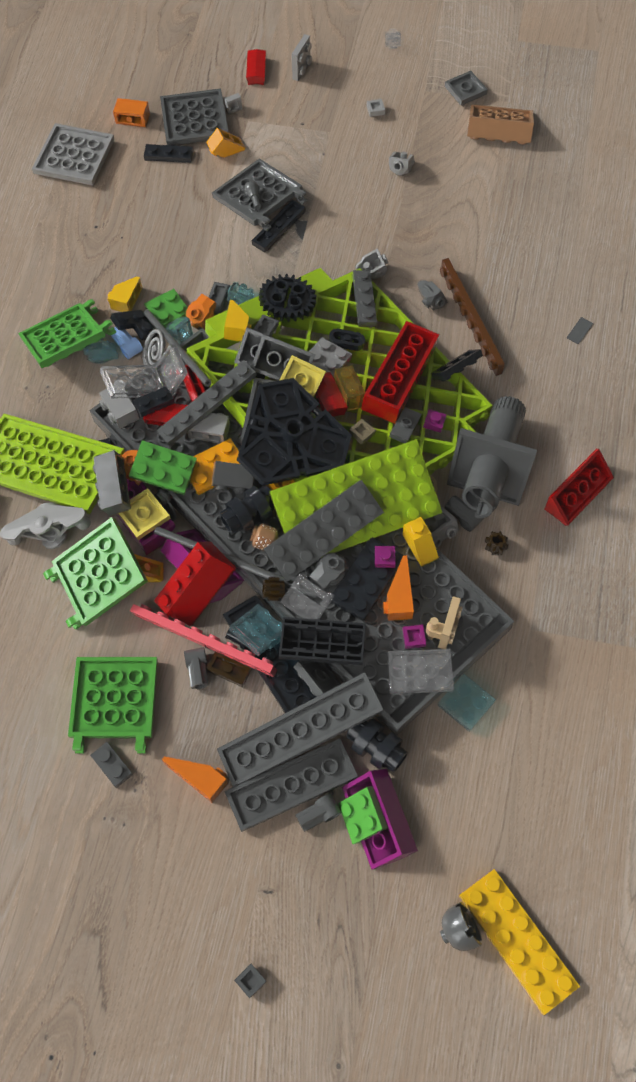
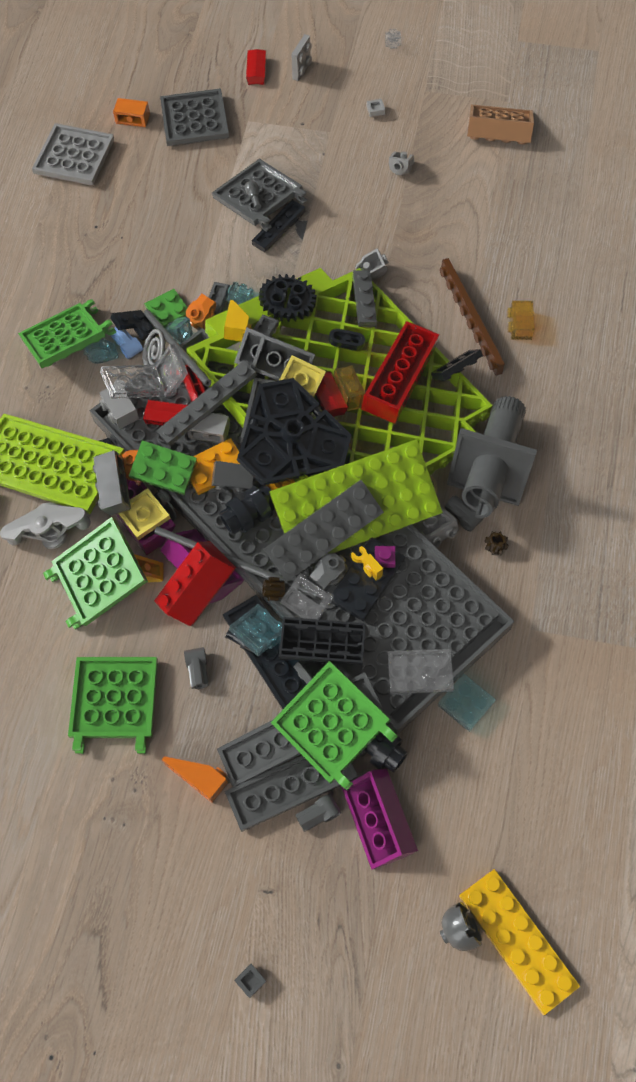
dark grey plate [90,742,133,788] -> none
yellow slope [107,276,143,312] -> none
coral plate [130,604,277,677] -> none
black plate [132,386,175,417] -> none
black plate [144,144,193,163] -> none
light orange slope [206,128,246,158] -> none
dark brown plate [206,651,252,688] -> none
light grey plate [224,93,242,114] -> none
medium nougat head [250,523,279,551] -> none
light grey plate [309,337,352,379] -> none
bright green plate [338,786,388,844] -> none
dark tan plate [349,419,376,445] -> none
orange slope [383,555,414,621] -> none
dark grey plate [389,407,422,443] -> none
yellow slope [402,517,439,567] -> none
magenta plate [402,625,426,649] -> none
dark grey hand [417,280,448,310] -> none
magenta plate [423,409,447,433] -> none
tan plate [426,596,463,650] -> none
dark grey plate [445,71,488,106] -> none
red slope [544,448,614,526] -> none
dark grey sticker [567,317,593,344] -> none
none -> bright green plate [271,661,398,790]
none -> yellow plate [351,546,383,581]
none -> clear yellow brick [507,301,535,340]

